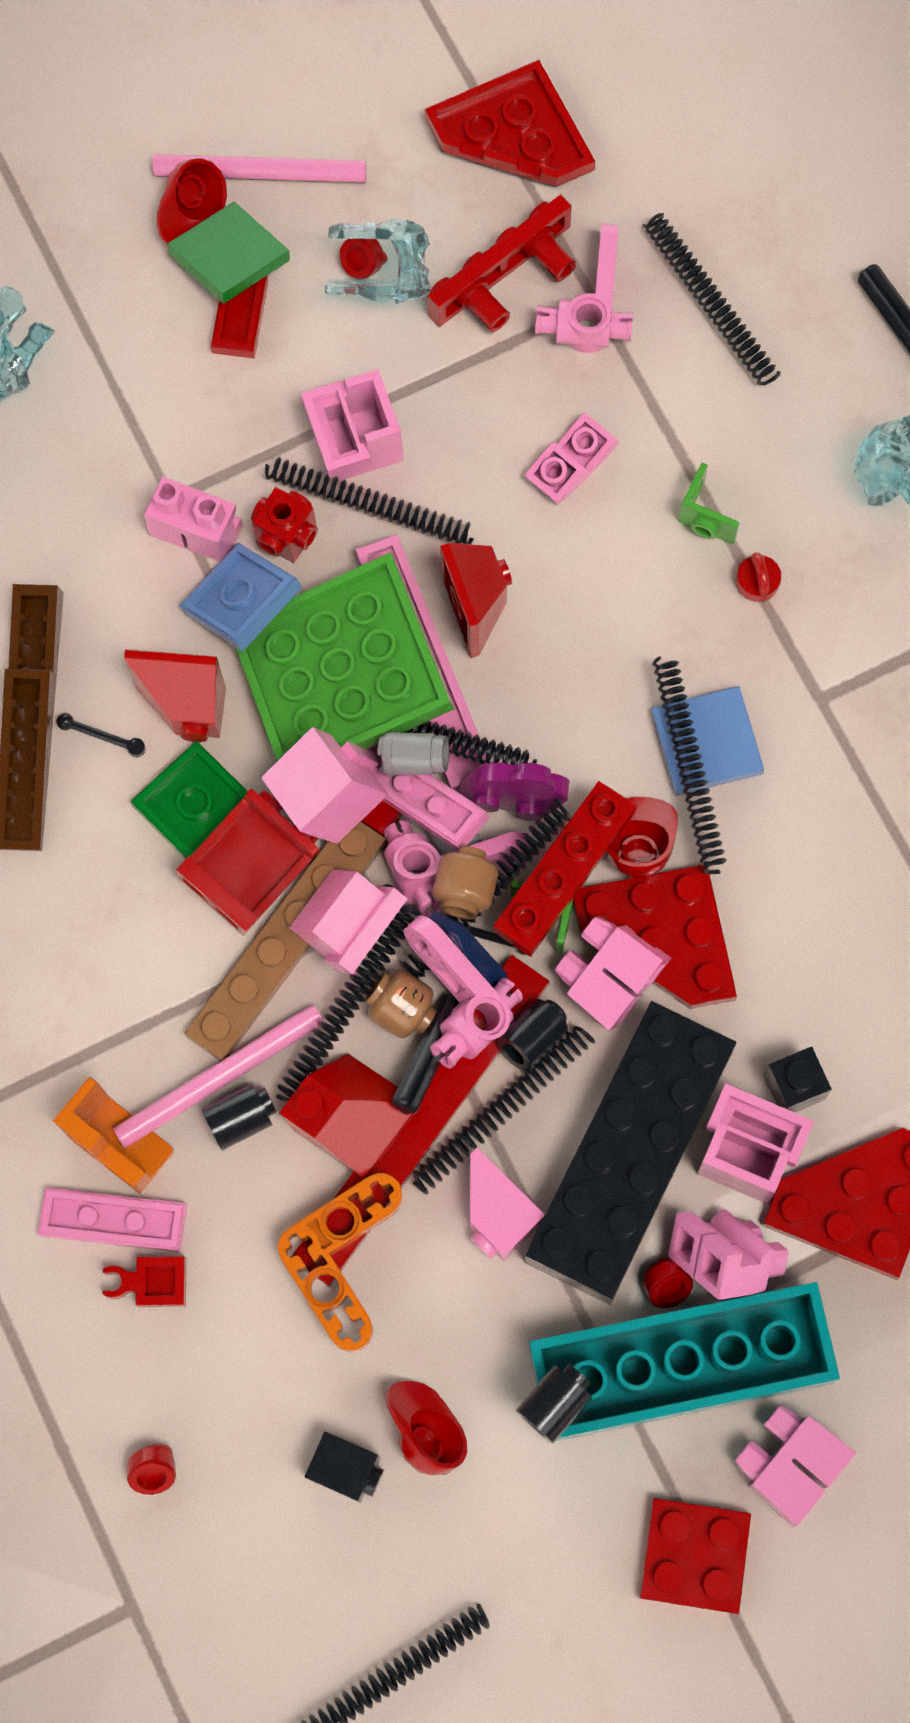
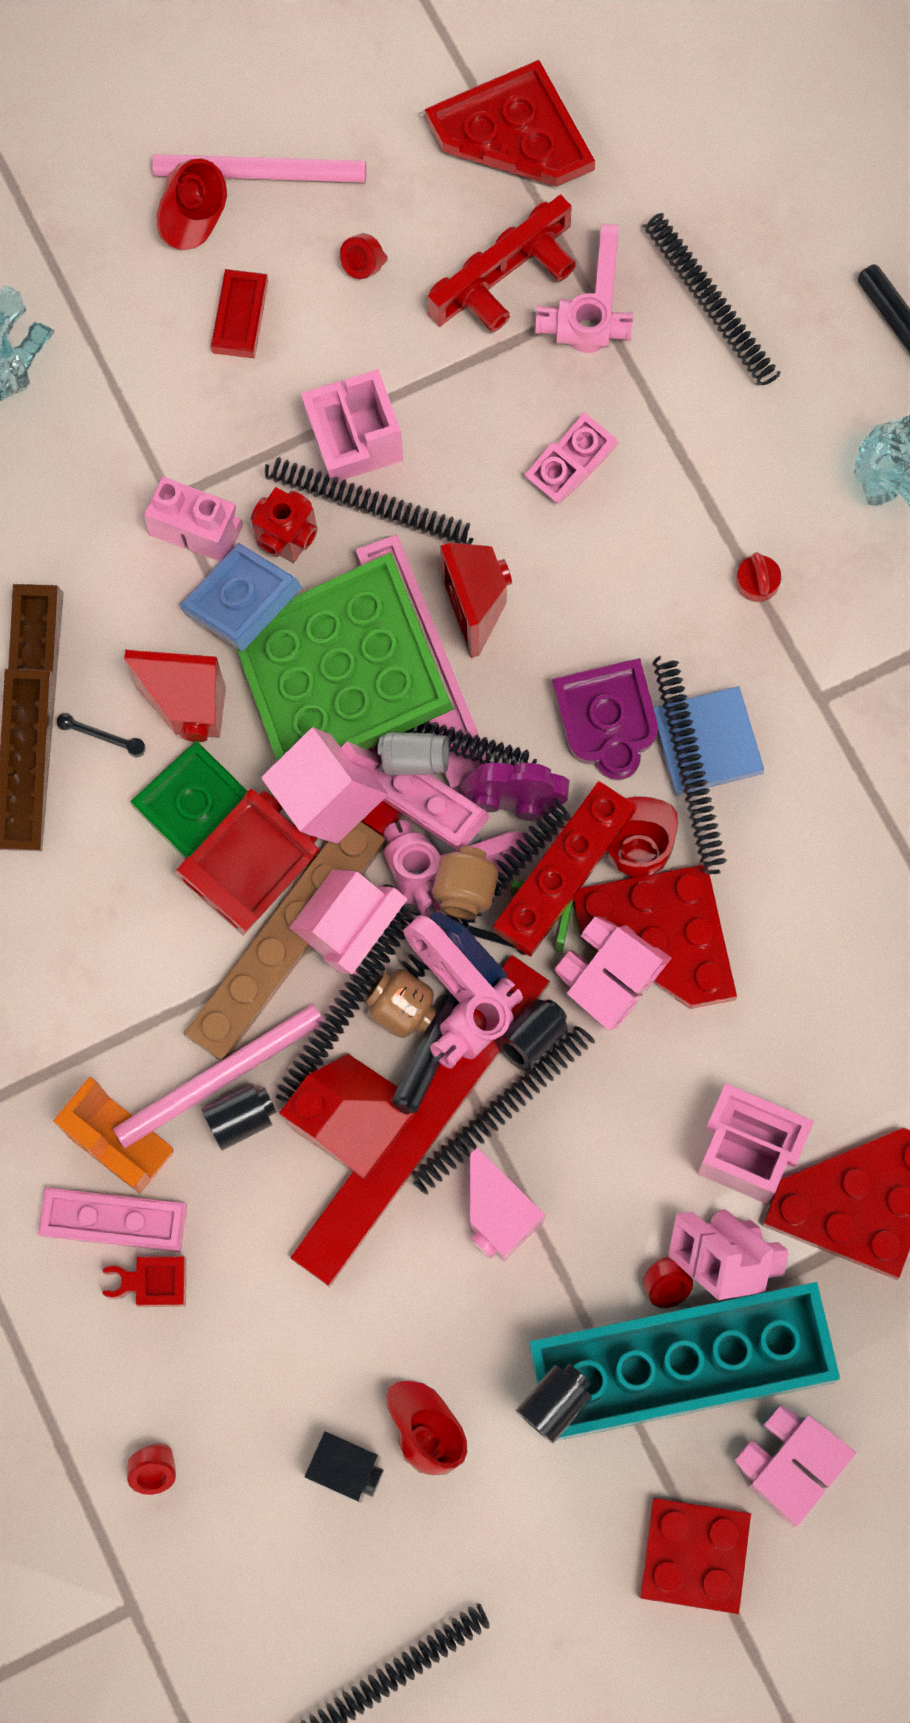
green tile [168,201,290,304] -> none
orange beam [278,1173,403,1353] -> none
clear light blue piece [325,219,431,304] -> none
black brick [525,1001,737,1306] -> none
bright green bracket [679,463,740,544] -> none
black brick [763,1046,832,1113] -> none
none -> magenta plate [552,658,658,781]

